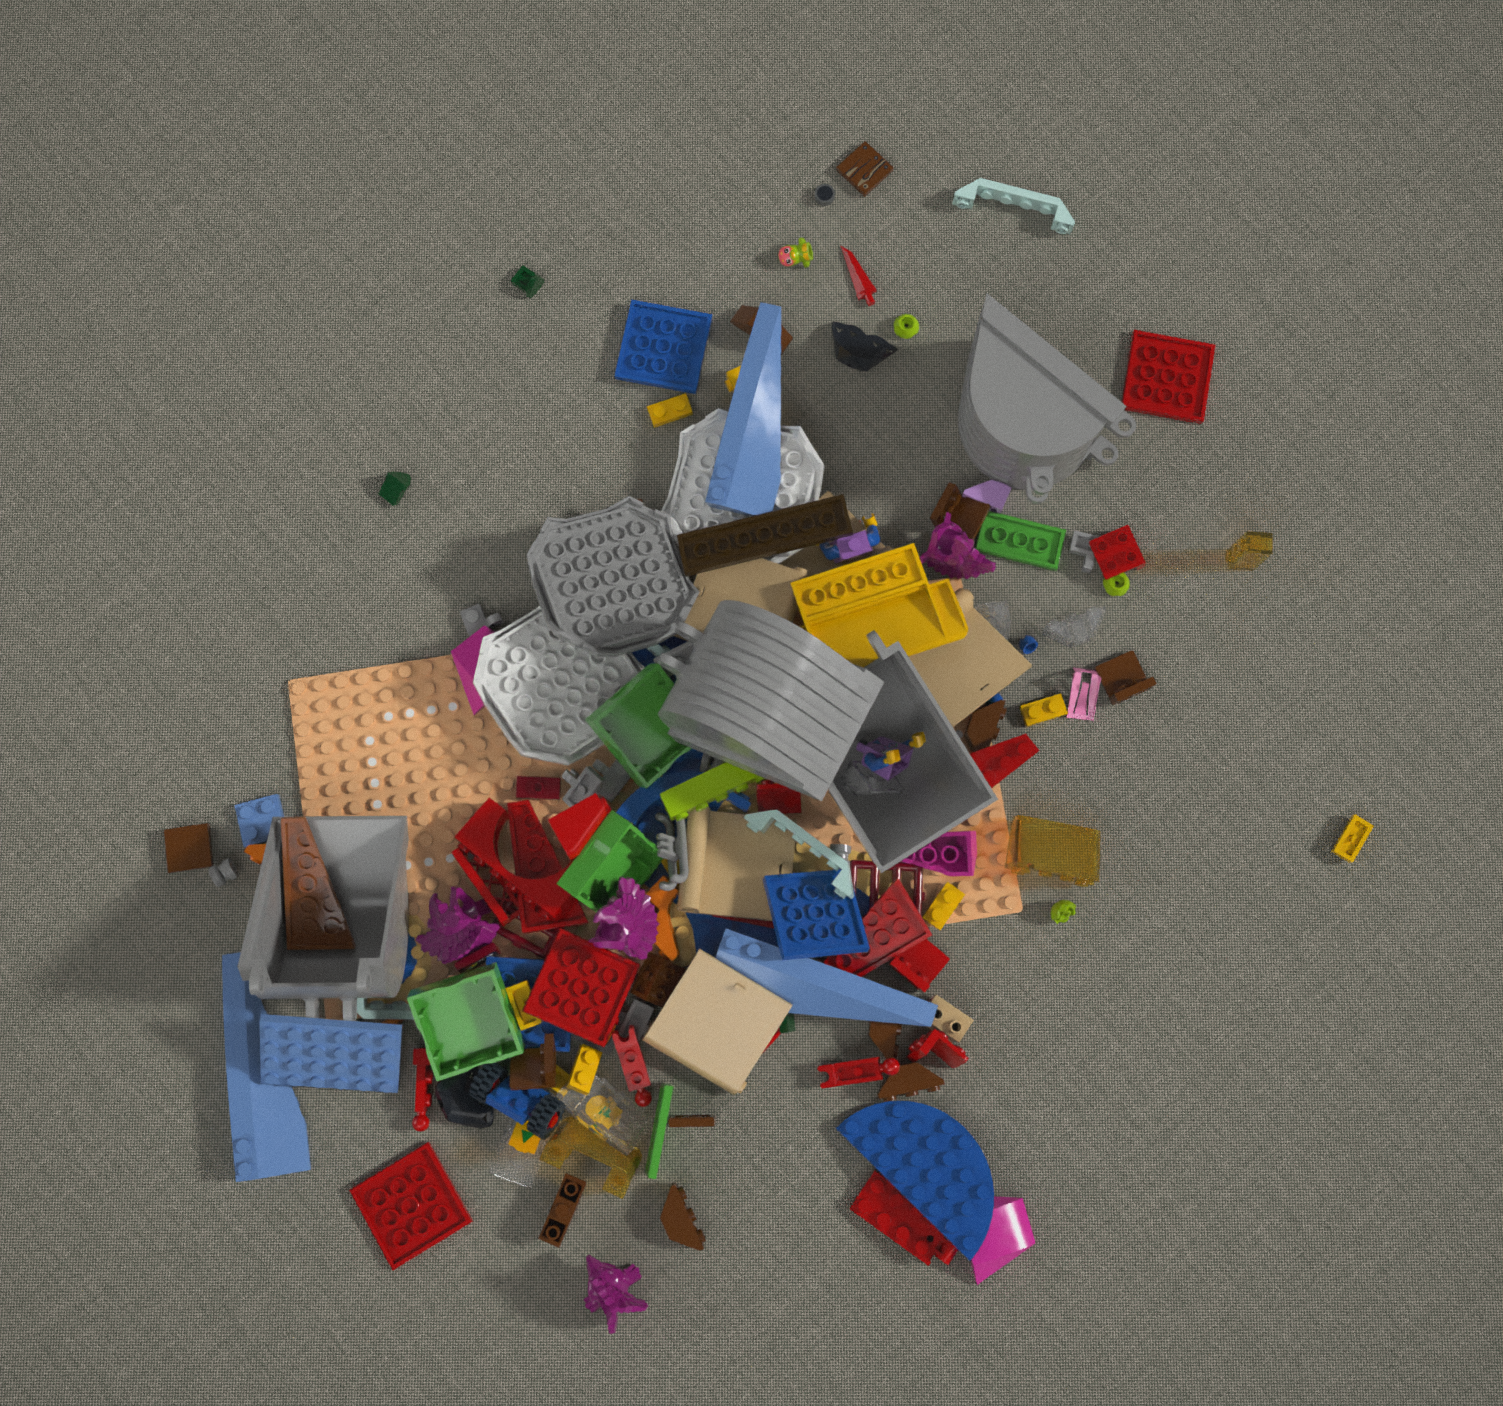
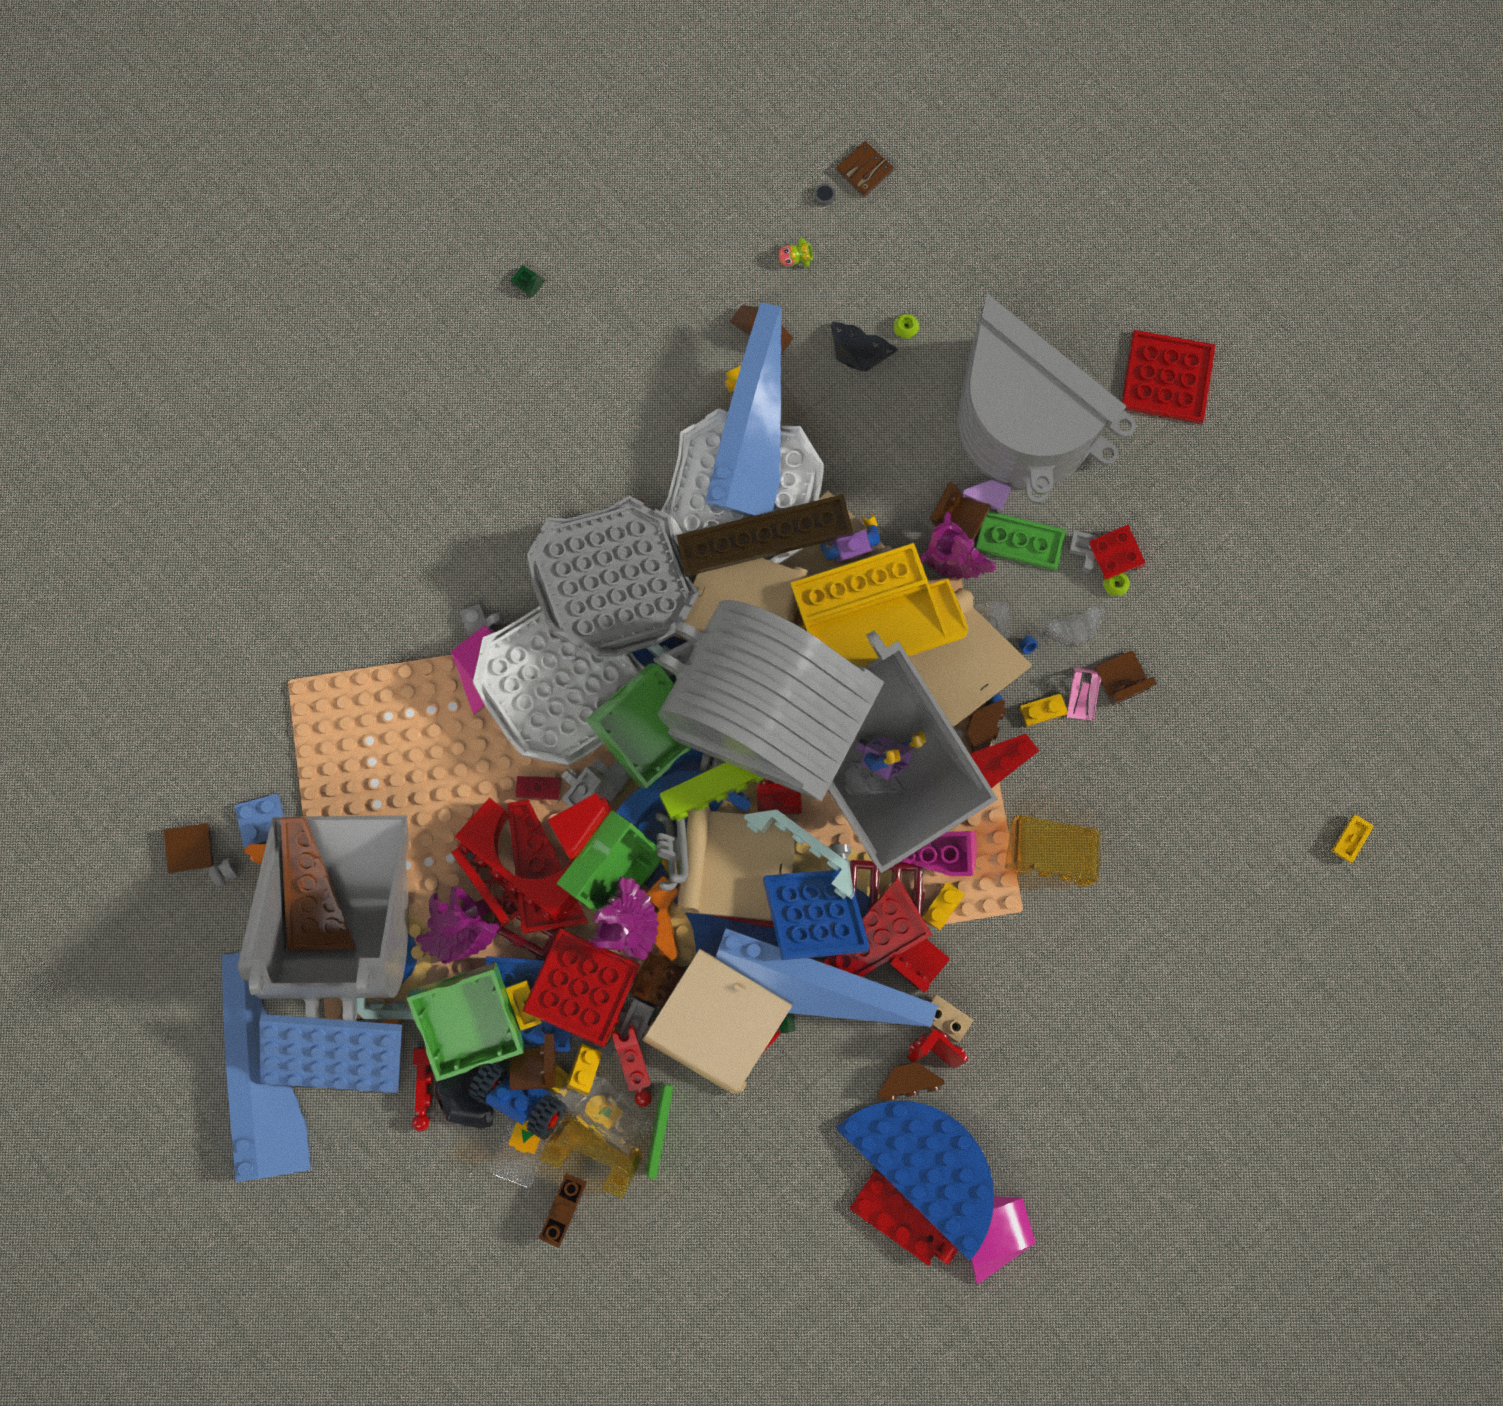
red tile [349,1142,473,1271] -> none
dark green tile [378,471,411,506] -> none
dark red tile [454,942,502,973] -> none
magenta piece [584,1254,649,1334] -> none
blue plate [614,299,712,394] -> none
yellow plate [647,393,693,428] -> none
reddish brown slope [660,1183,706,1251] -> none
reddish brown tile [669,1114,716,1128] -> none
red plate [817,1057,900,1089] -> none
red bar [840,245,877,306] -> none
reddish brown slope [868,1021,902,1059] -> none
light aqua slope [952,178,1075,234] -> none
lime plate [1050,900,1076,924] -> none
clear yellow brick [1225,531,1273,571] -> none

